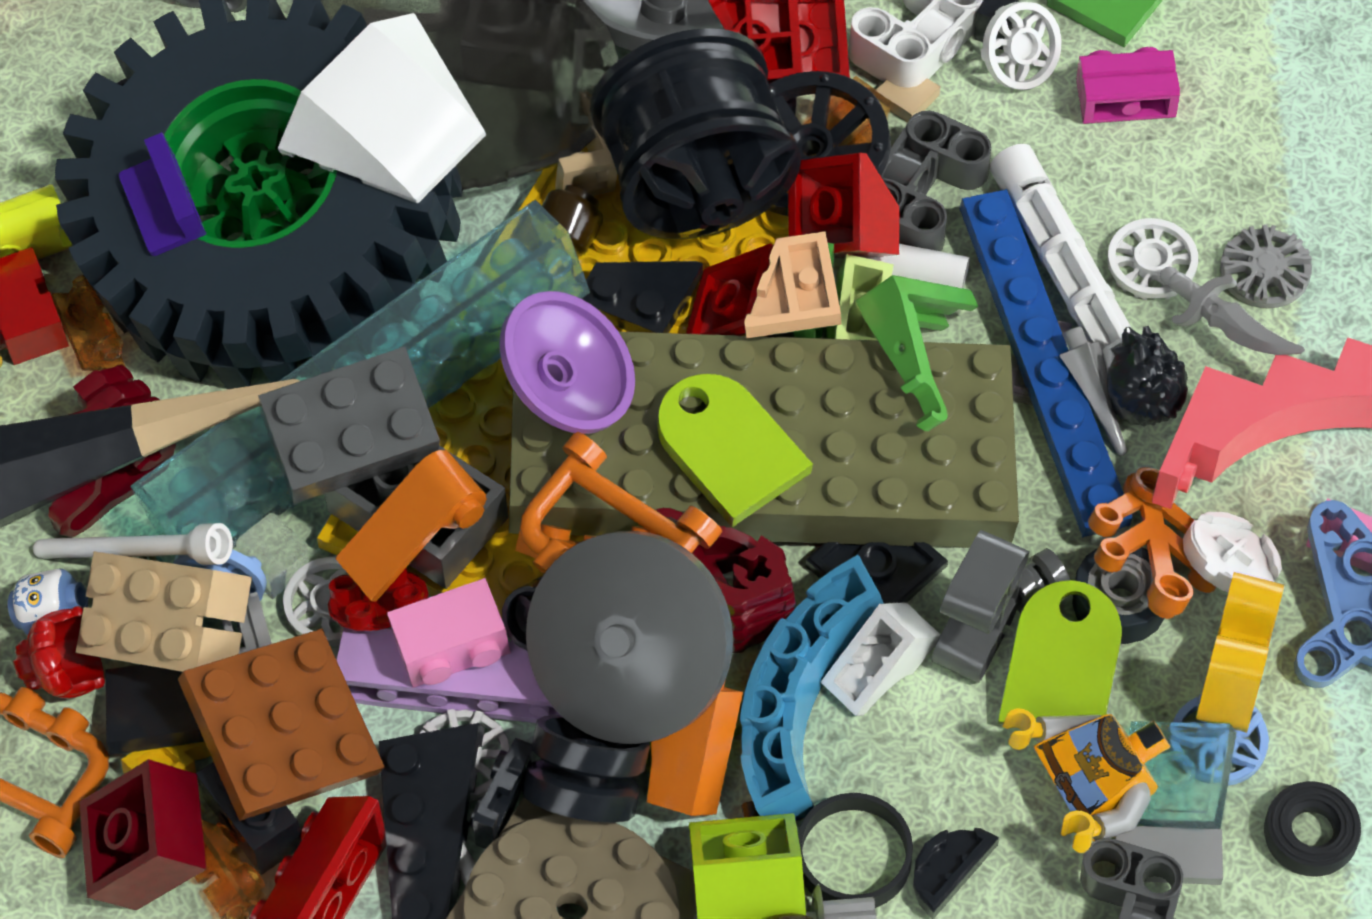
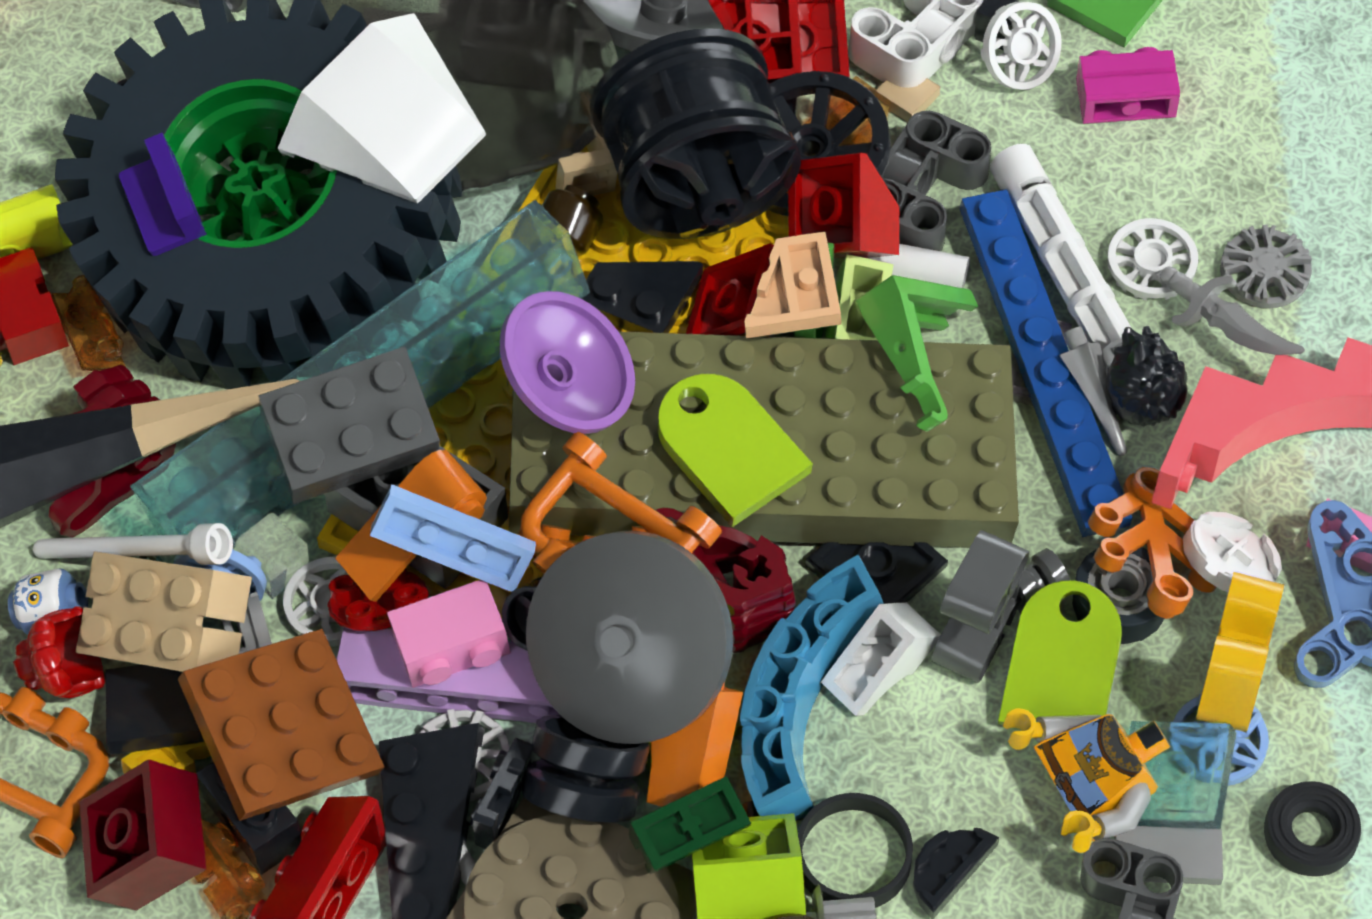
none -> light blue plate [370,484,536,592]
none -> dark green hinge [629,776,751,874]

